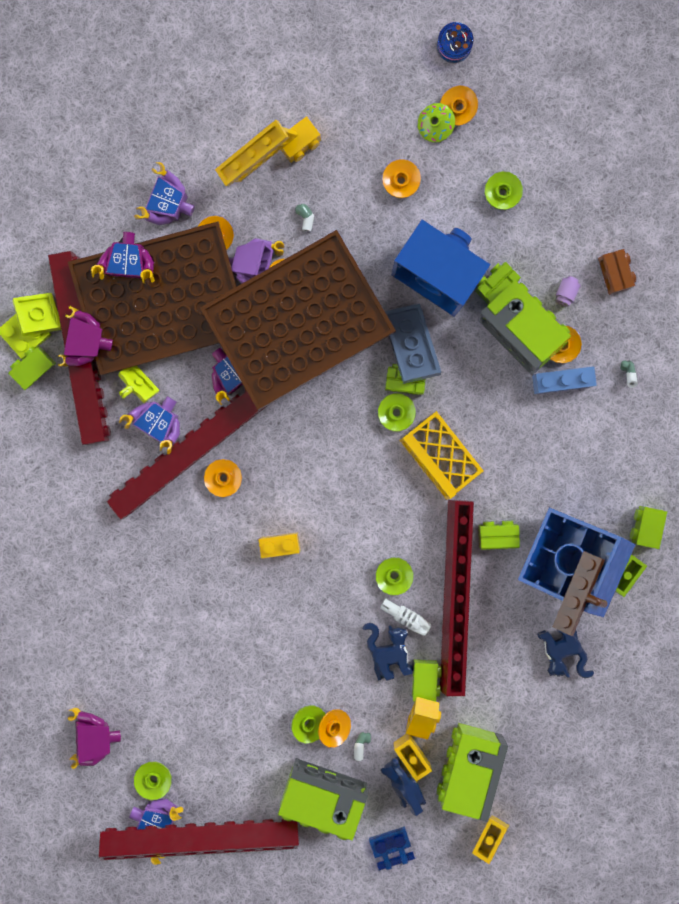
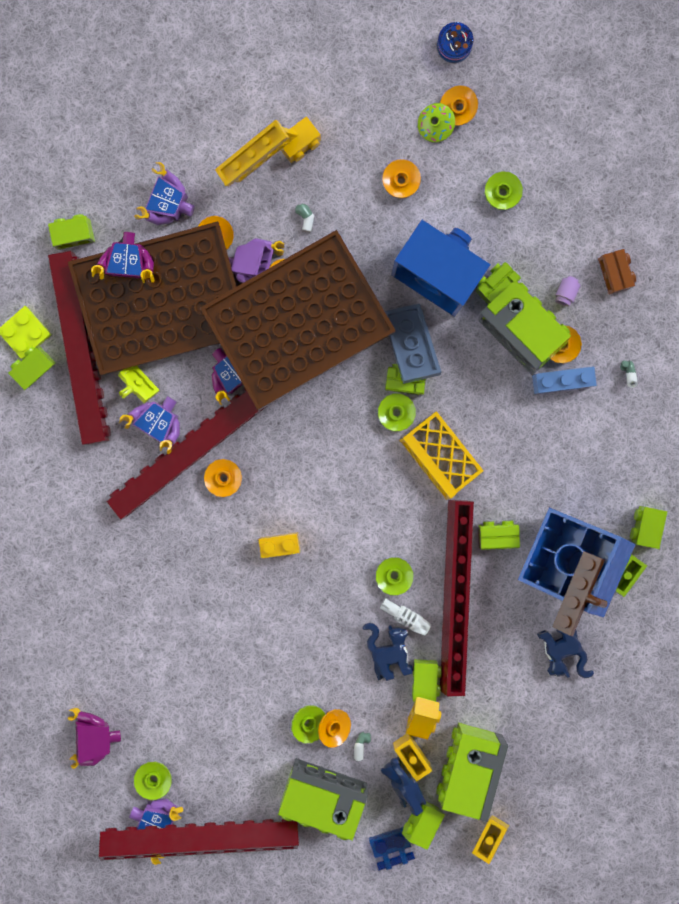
neon yellow plate [12,293,61,336] -> none
magenta torso [58,306,113,367] -> none
none -> lime brick [48,214,95,250]
none -> lime brick [402,801,445,850]

